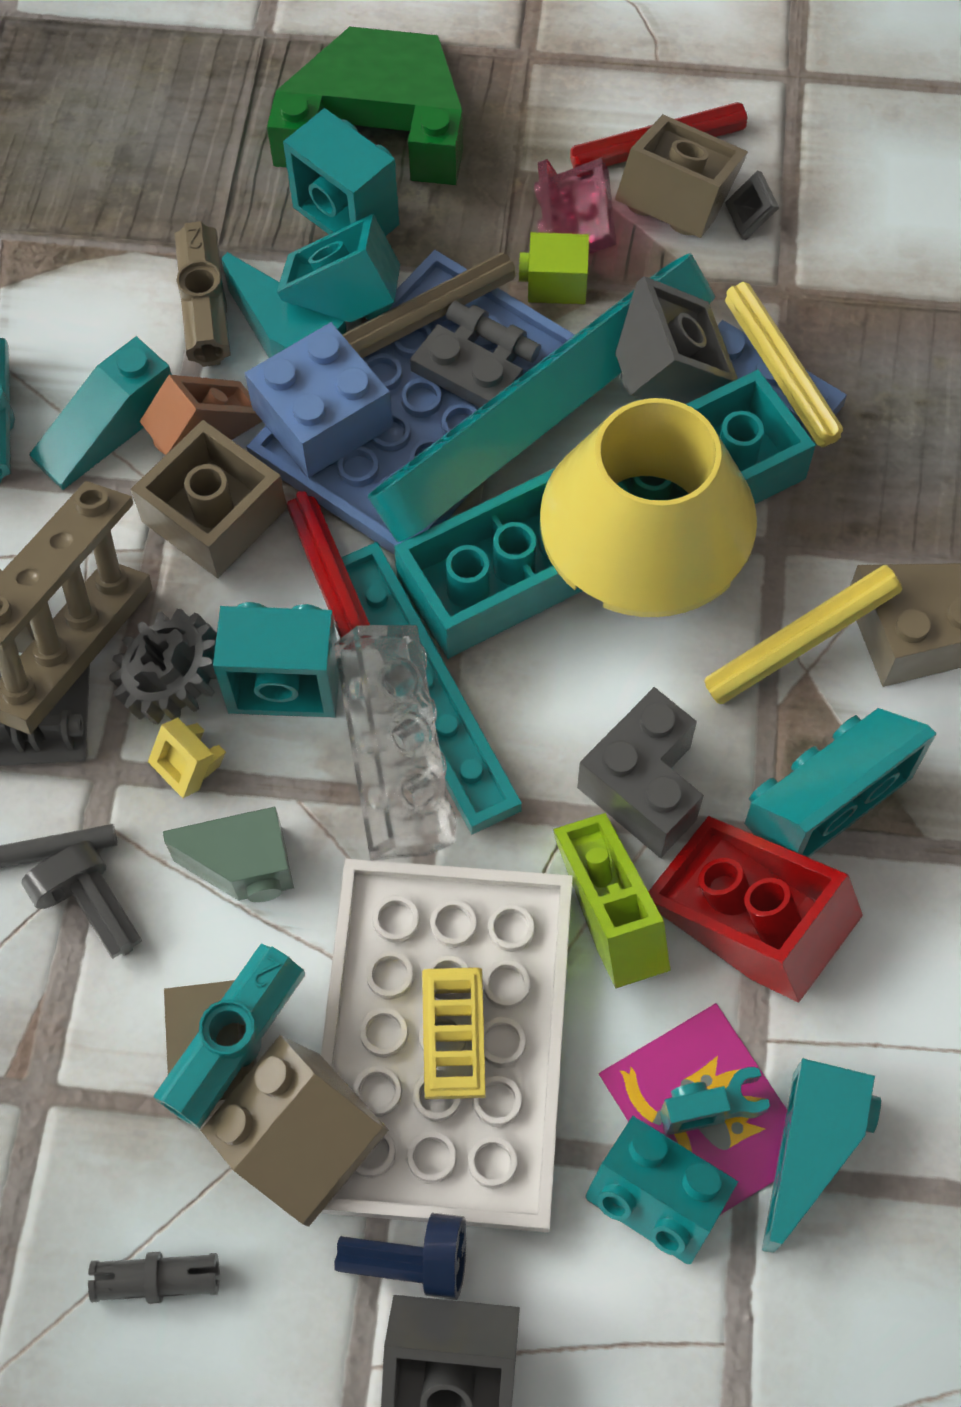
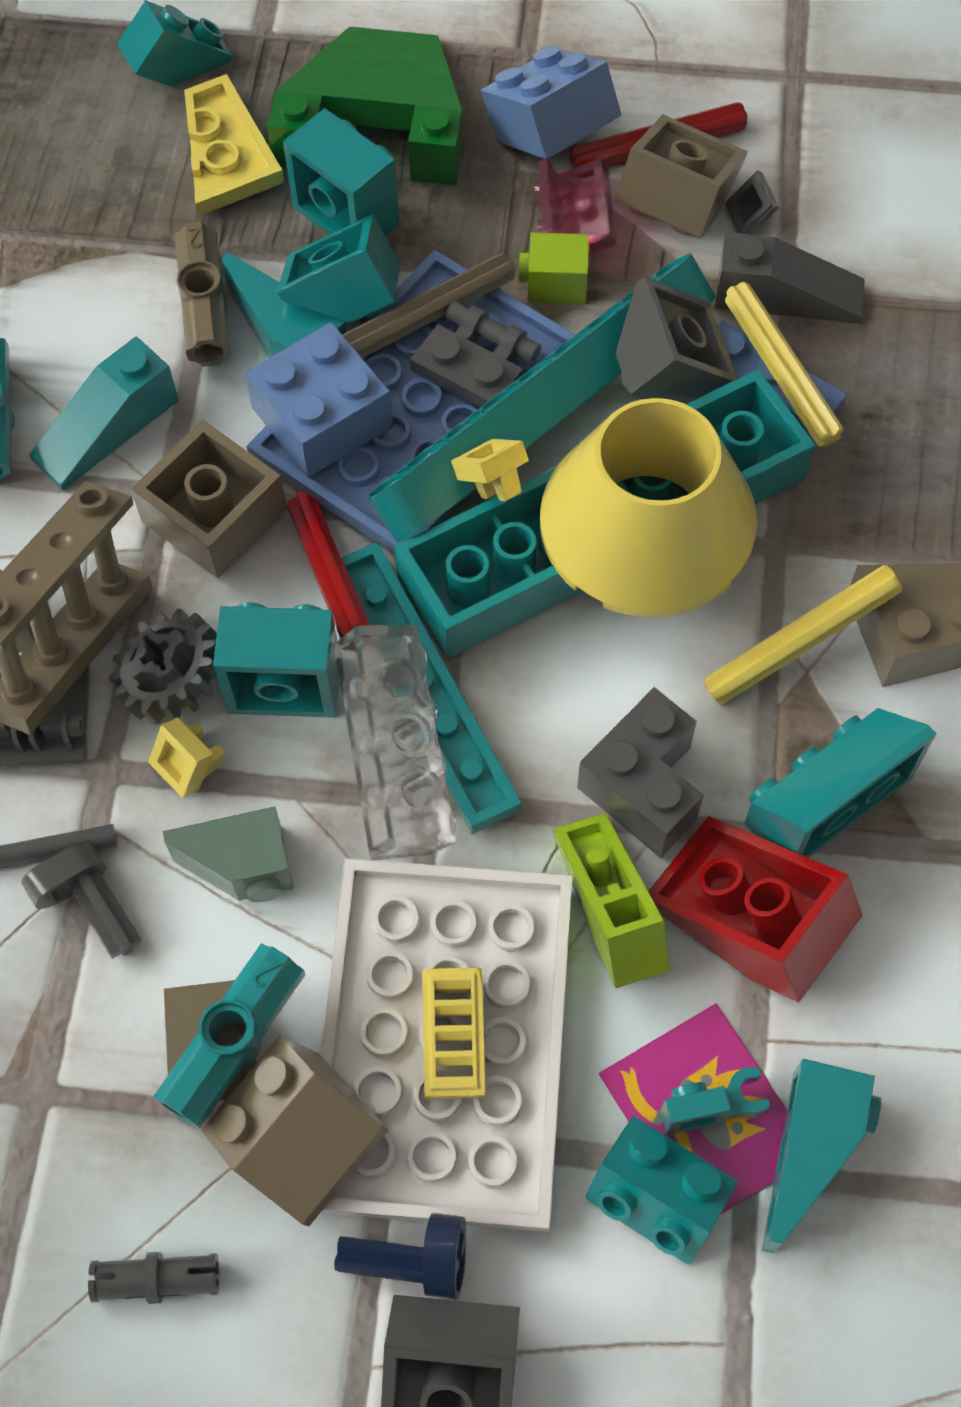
nougat slope [139,375,262,455] -> none
none -> teal slope [117,0,233,86]
none -> light yellow wing [184,74,284,216]
none -> light yellow tile [451,439,529,501]
none -> medium blue brick [480,46,622,160]
none -> dark grey slope [715,232,865,324]

